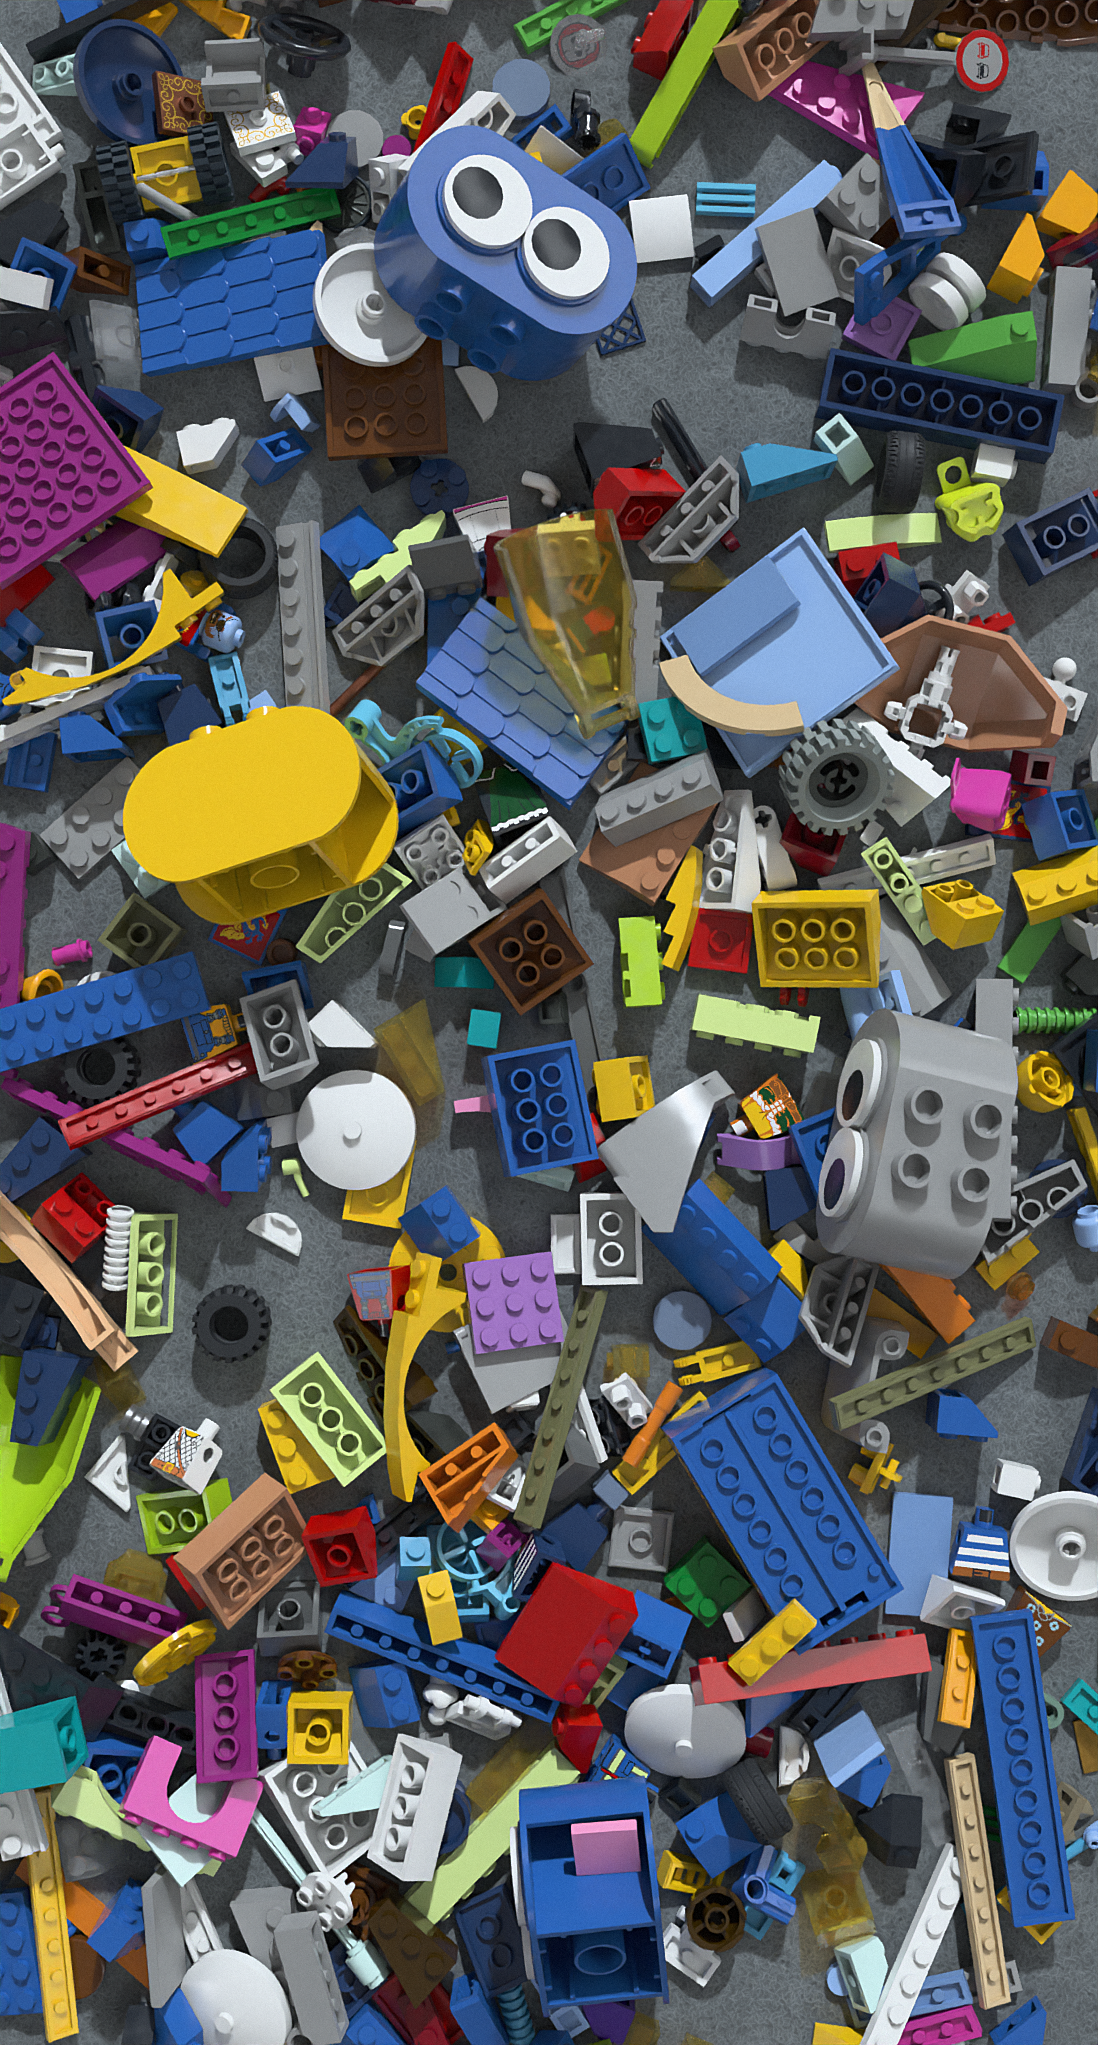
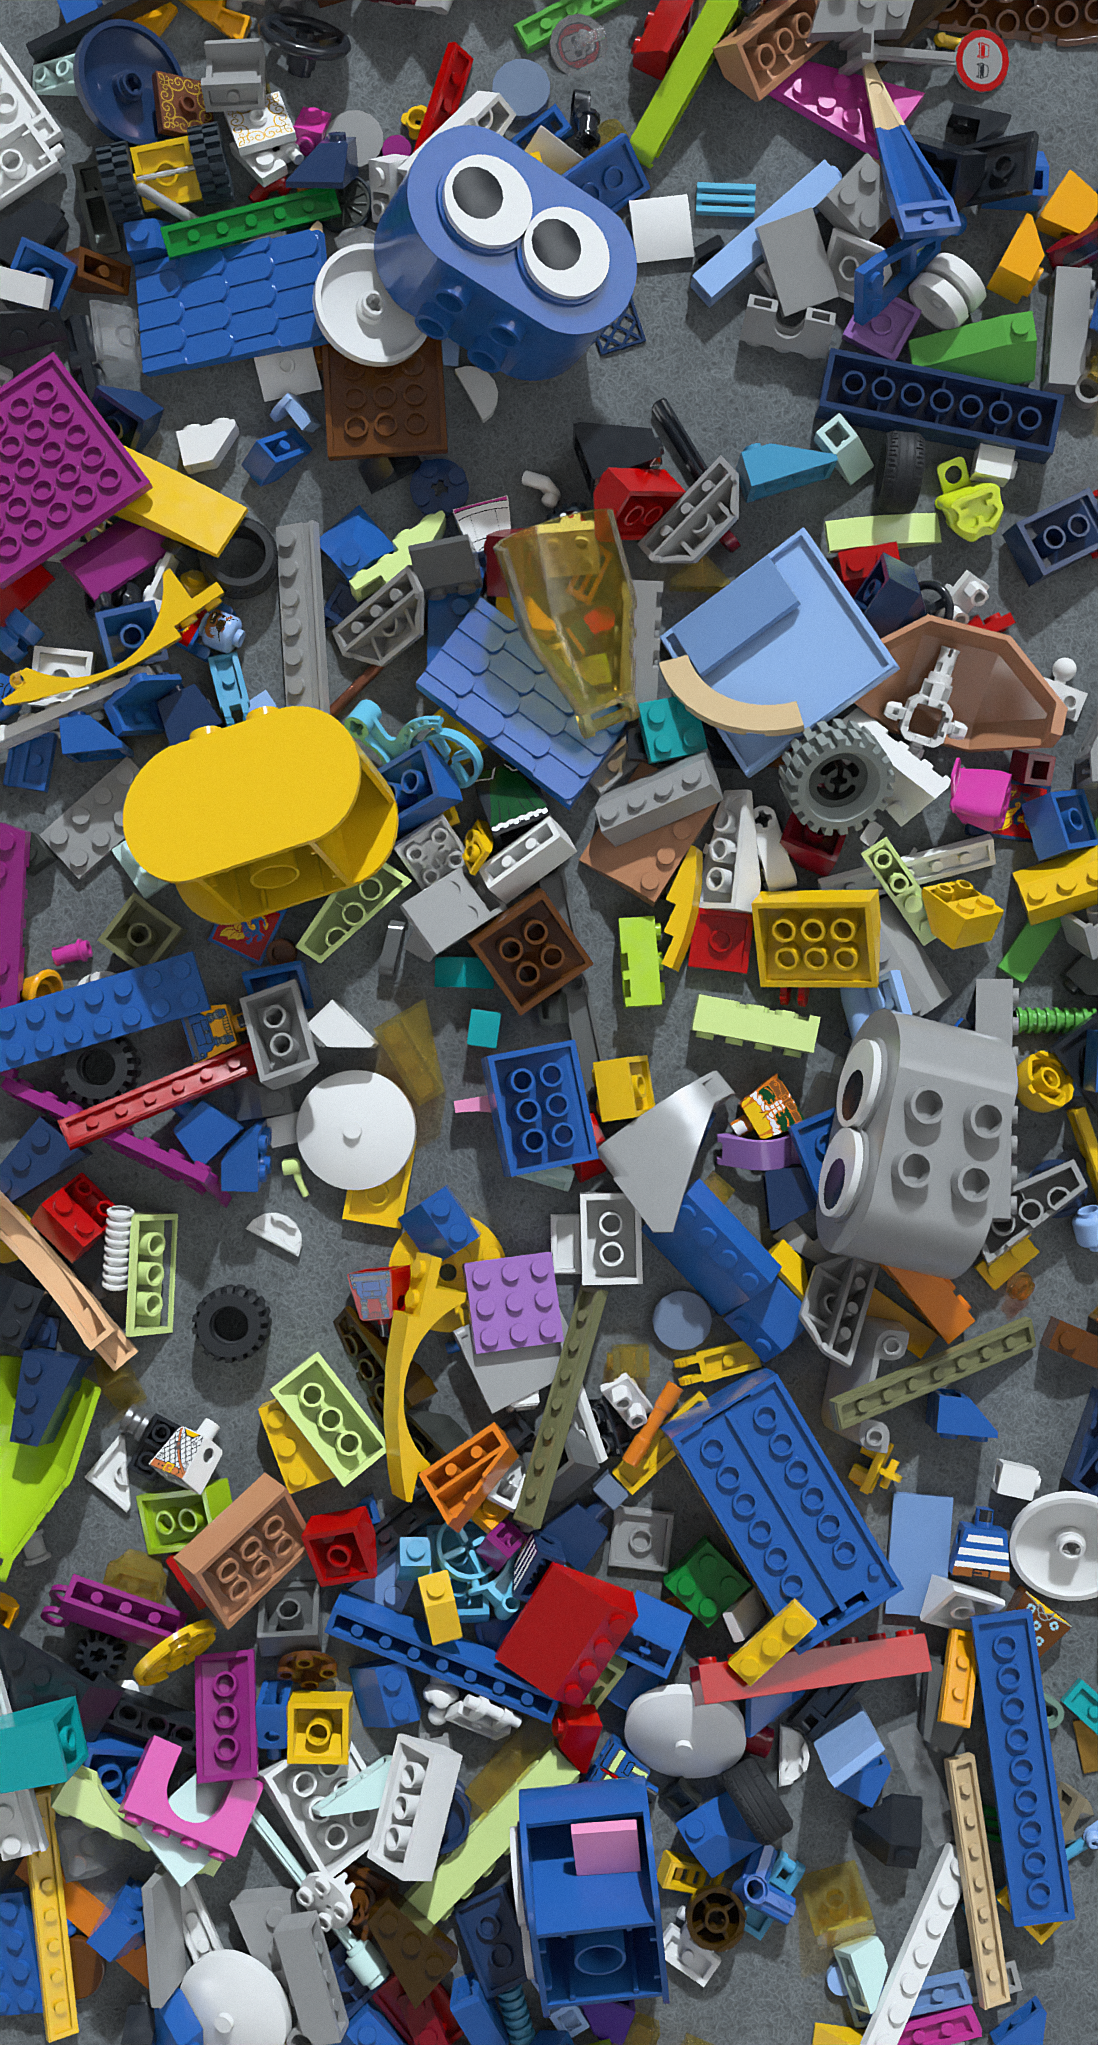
clear yellow arch [786,1774,868,1875] -> none

